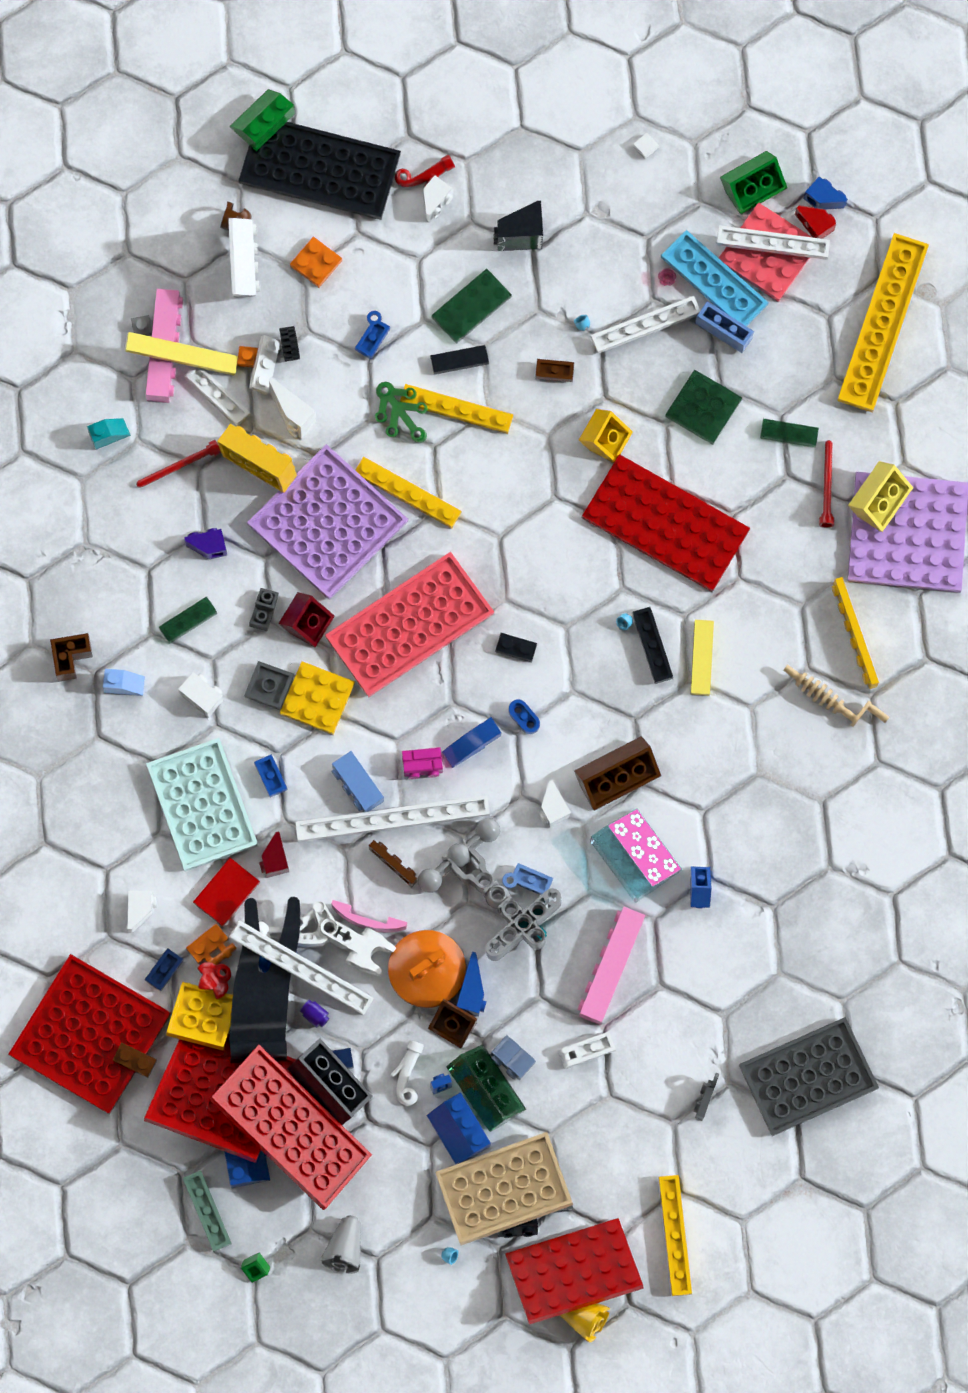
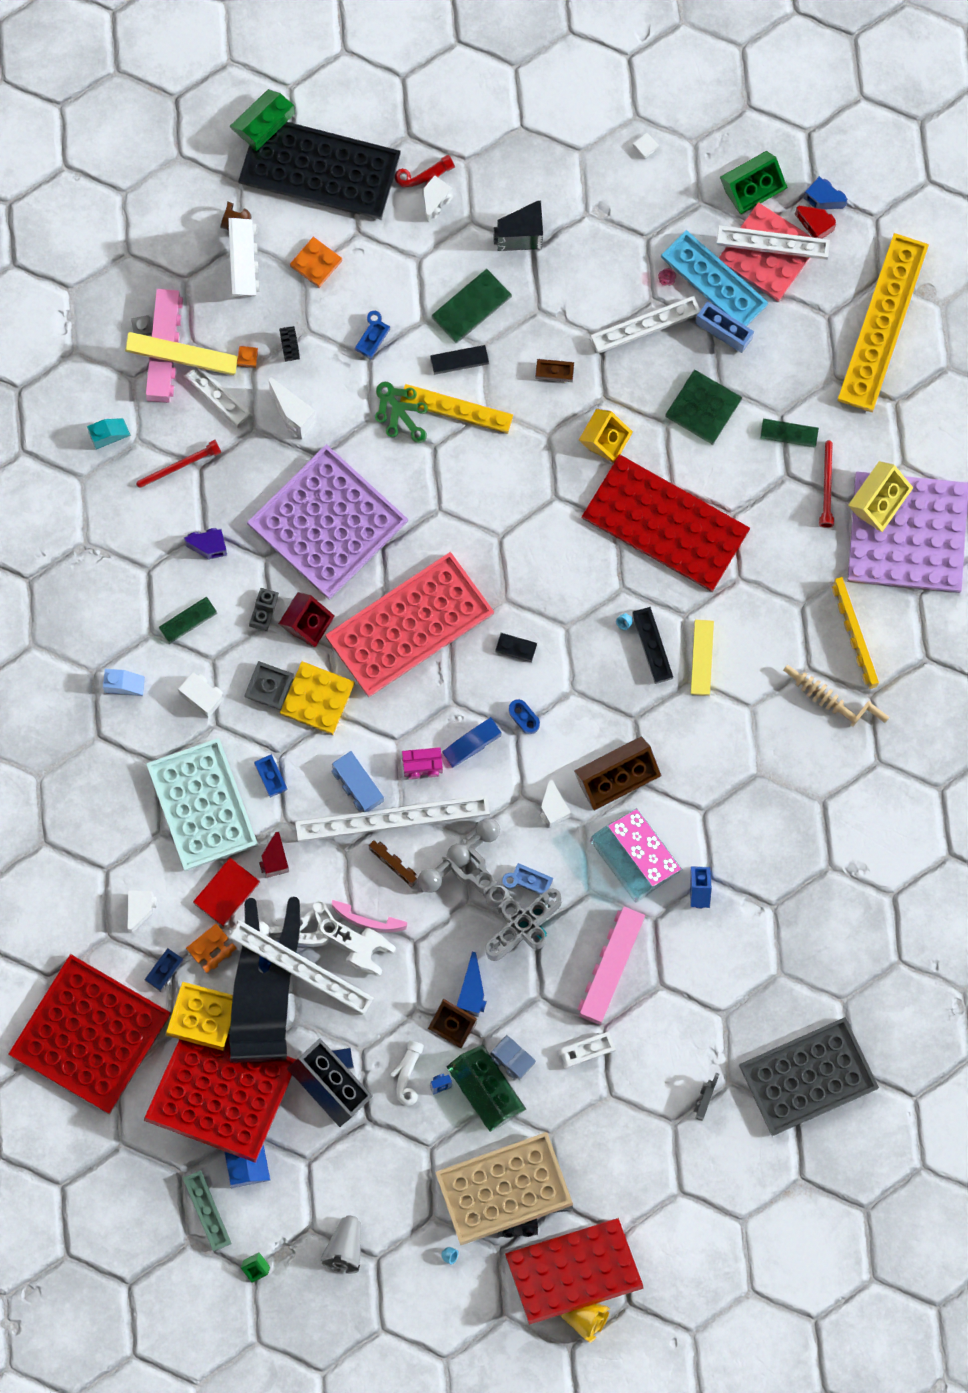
reddish brown brick [50,633,93,682] -> none
reddish brown plate [113,1042,157,1078] -> none
red plate [197,962,231,999] -> none
plate [209,1045,372,1210] -> none
yellow brick [217,424,297,493] -> none
white plate [249,335,281,394] -> none
dark purple brick [300,999,330,1028] -> none
yellow plate [355,456,462,528] -> none
orange bracket [388,930,466,1008] -> none
blue slope [426,1092,491,1165] -> none
medium azure hinge [574,315,590,331] -> none
yellow plate [658,1175,692,1297] -> none

